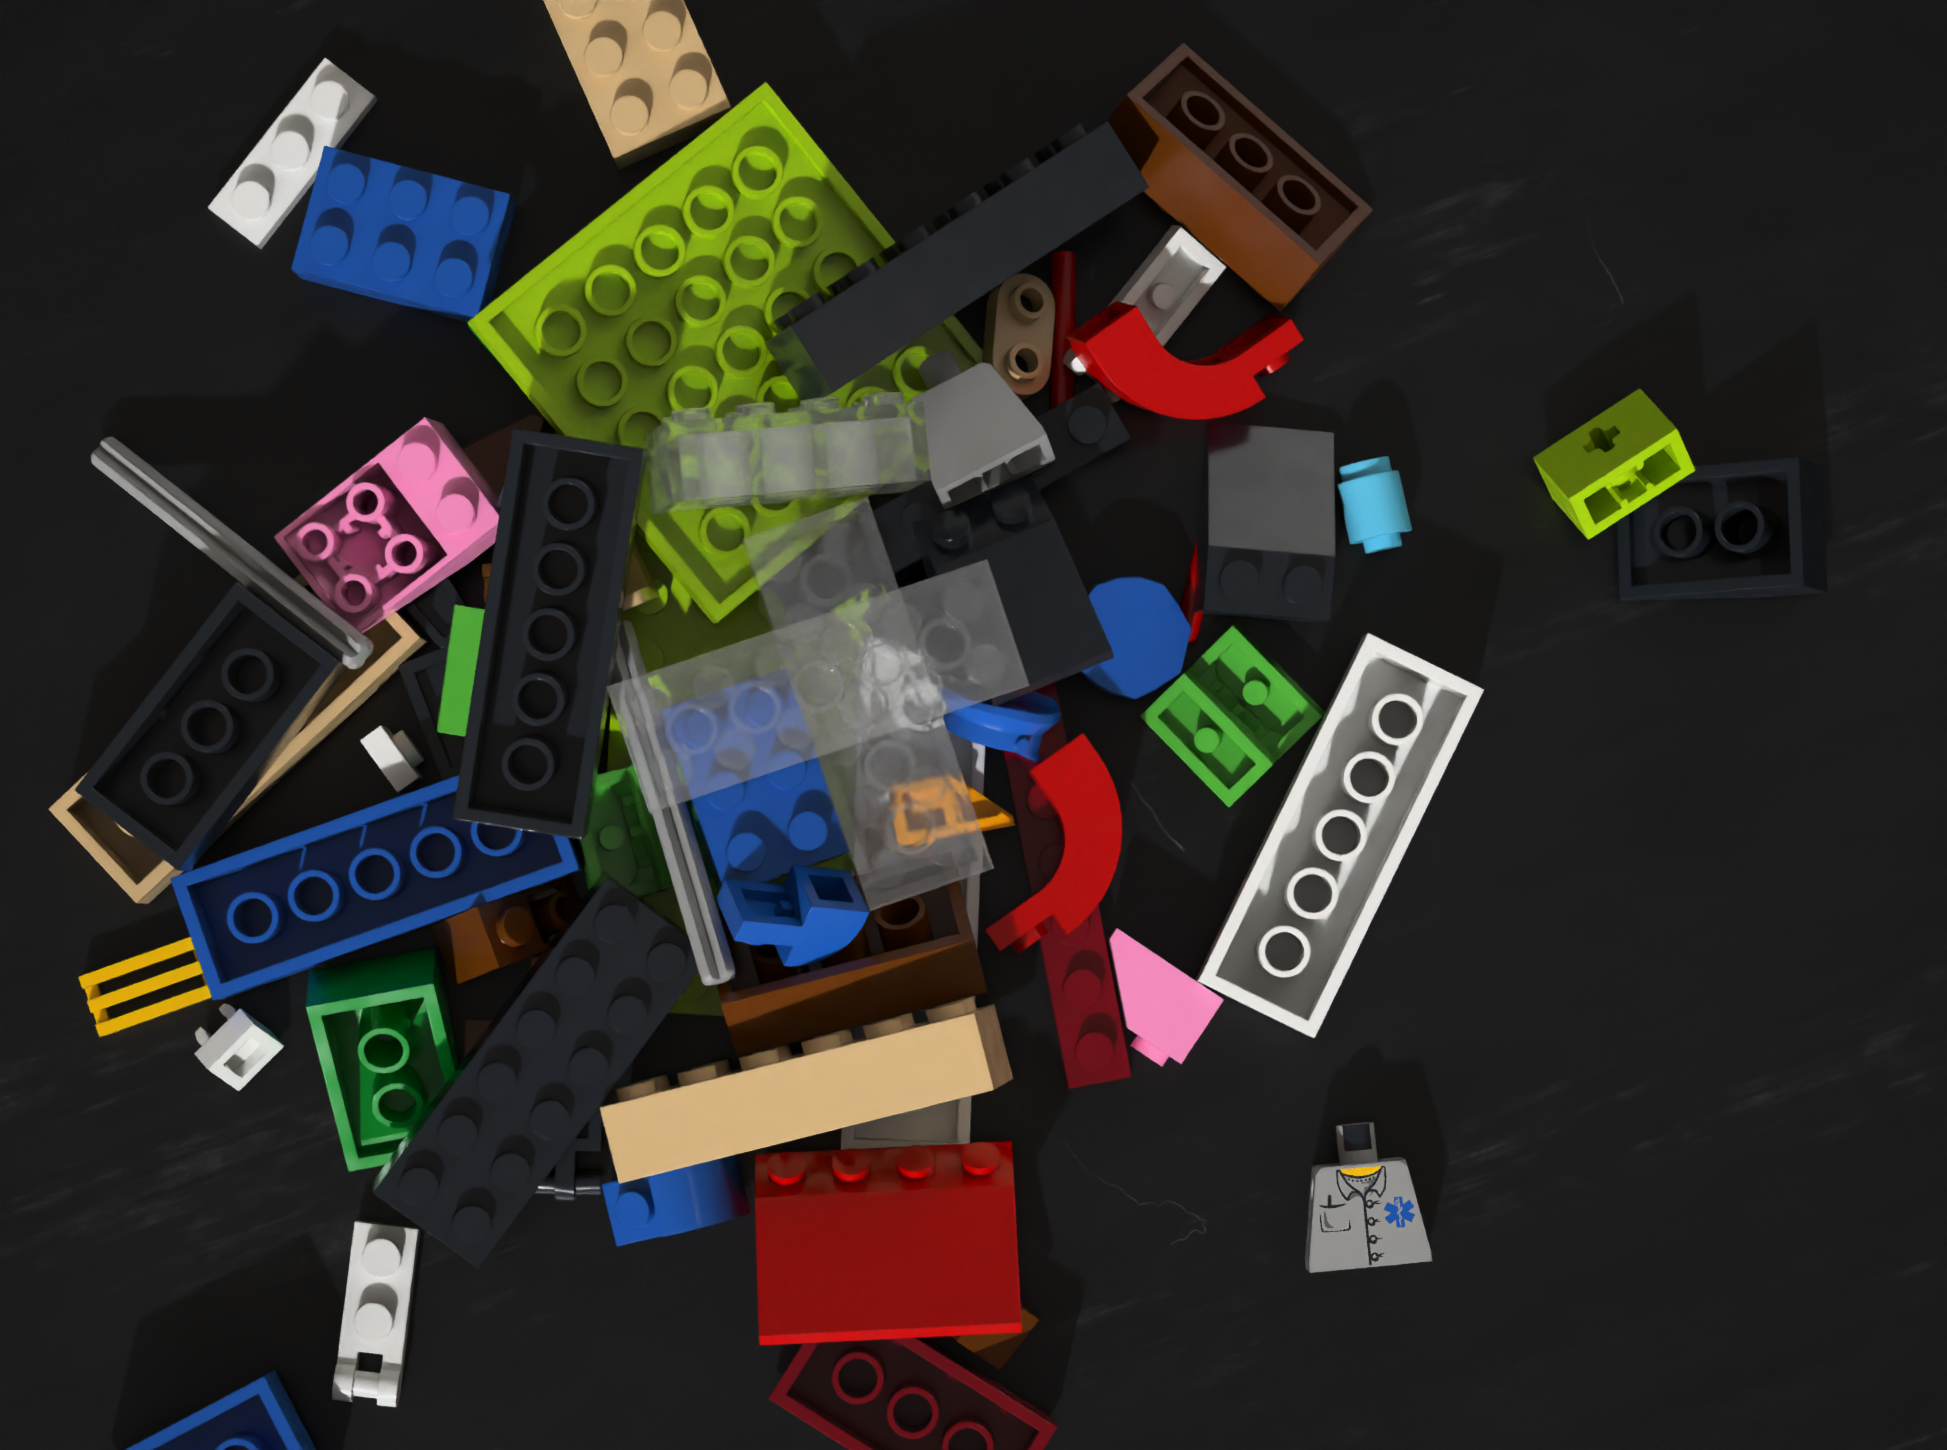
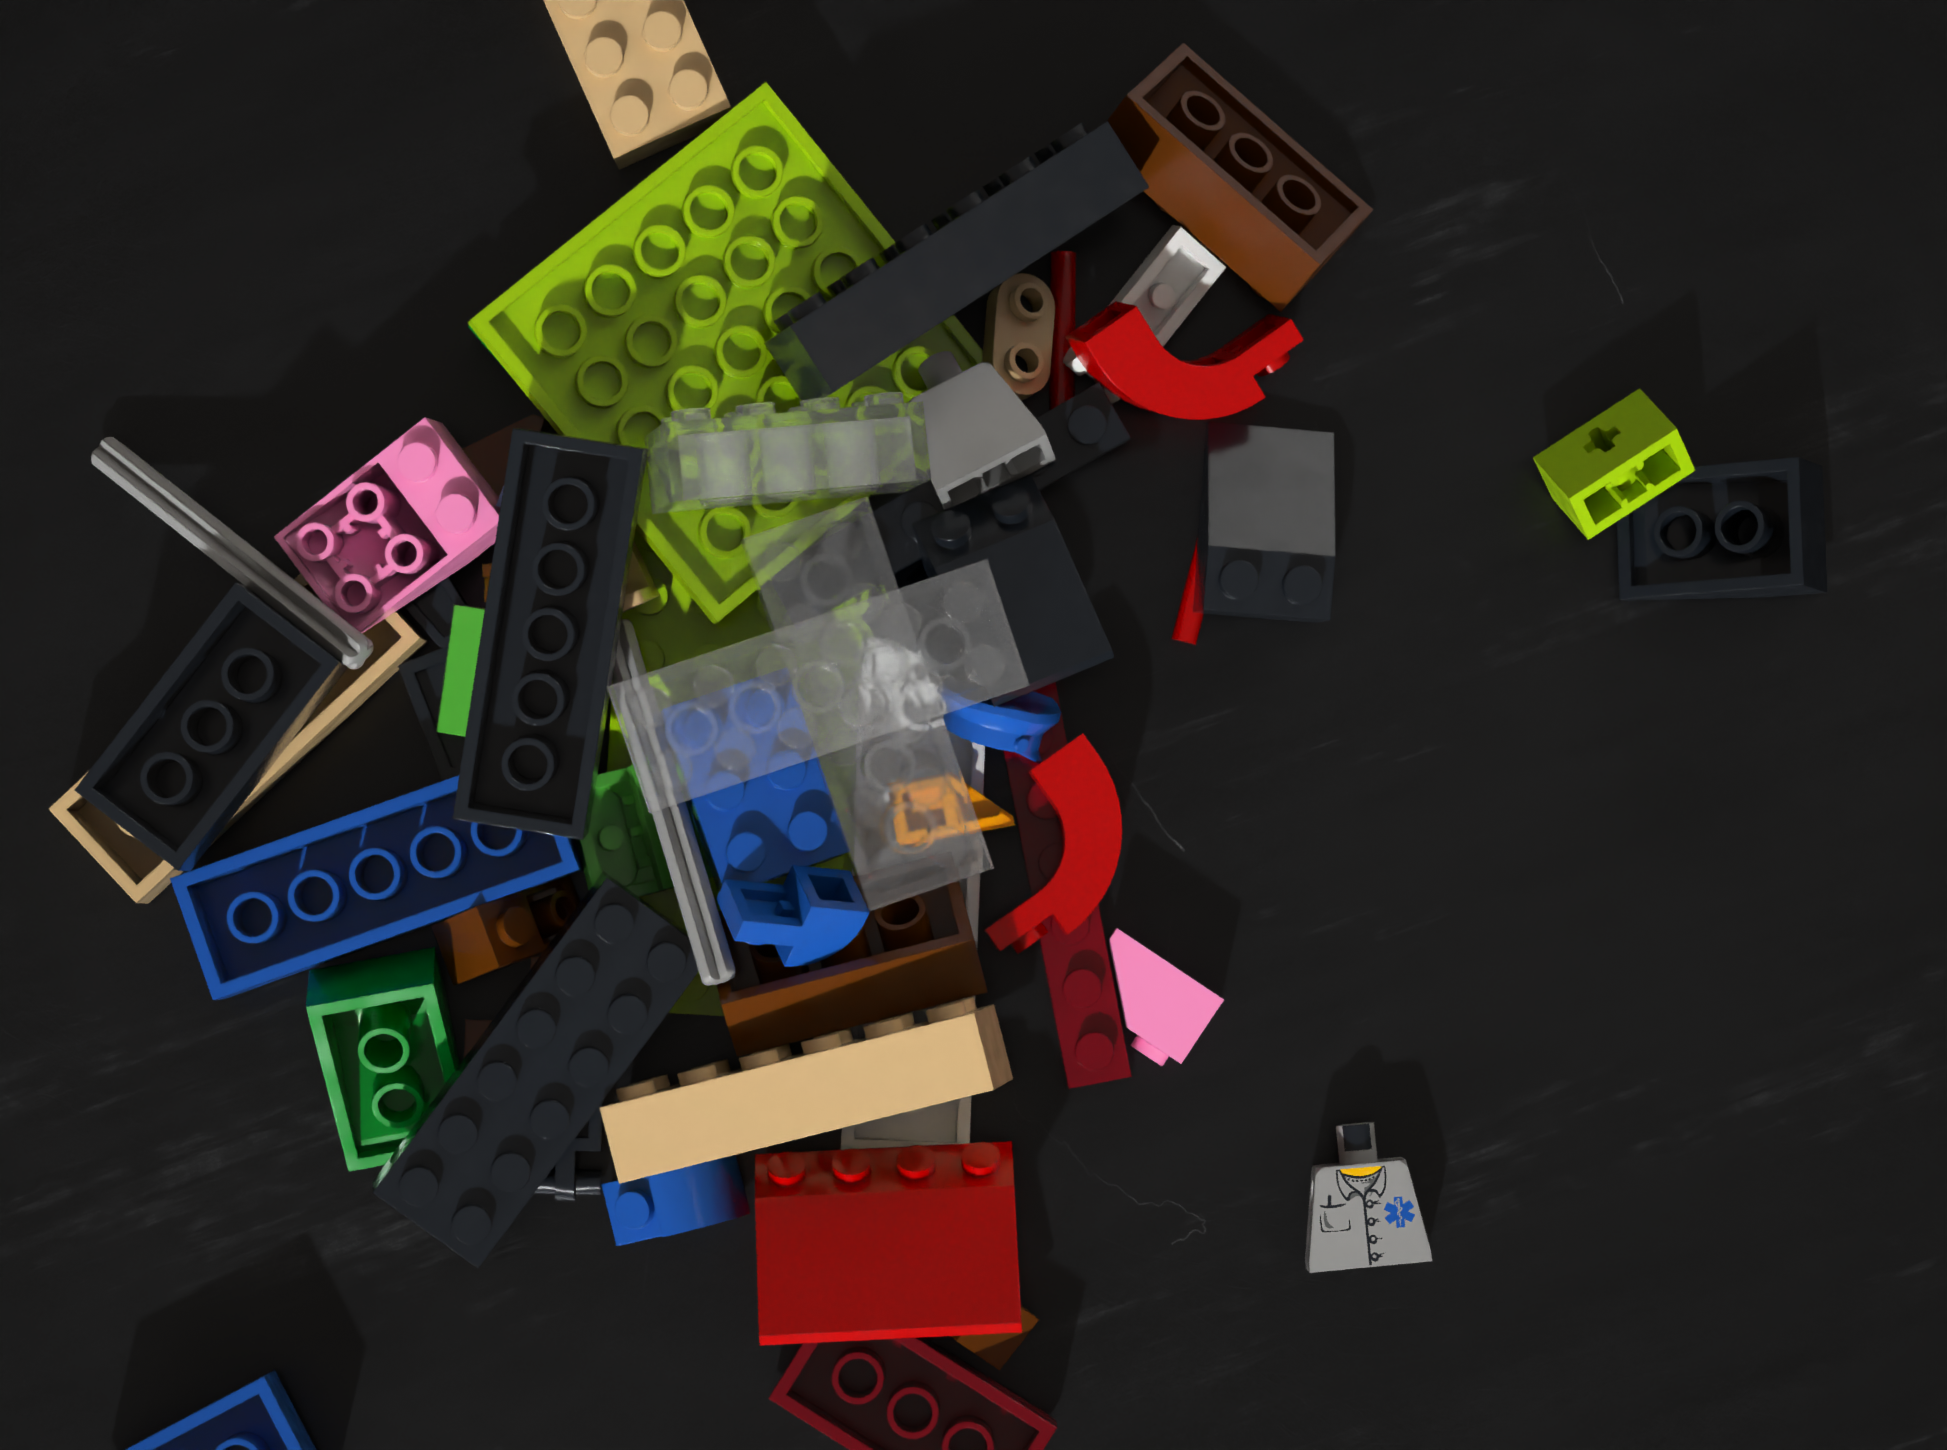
yellow tile [78,937,212,1037] -> none
white tile [194,1004,284,1091] -> none
white plate [208,58,378,249] -> none
blue brick [291,146,517,322] -> none
white plate [332,1220,421,1408] -> none
white plate [360,726,425,794] -> none
blue hat [1080,576,1192,699] -> none
bright green slope [1140,622,1325,807] -> none
white brick [1195,633,1484,1038] -> none
medium azure brick [1336,456,1412,554] -> none

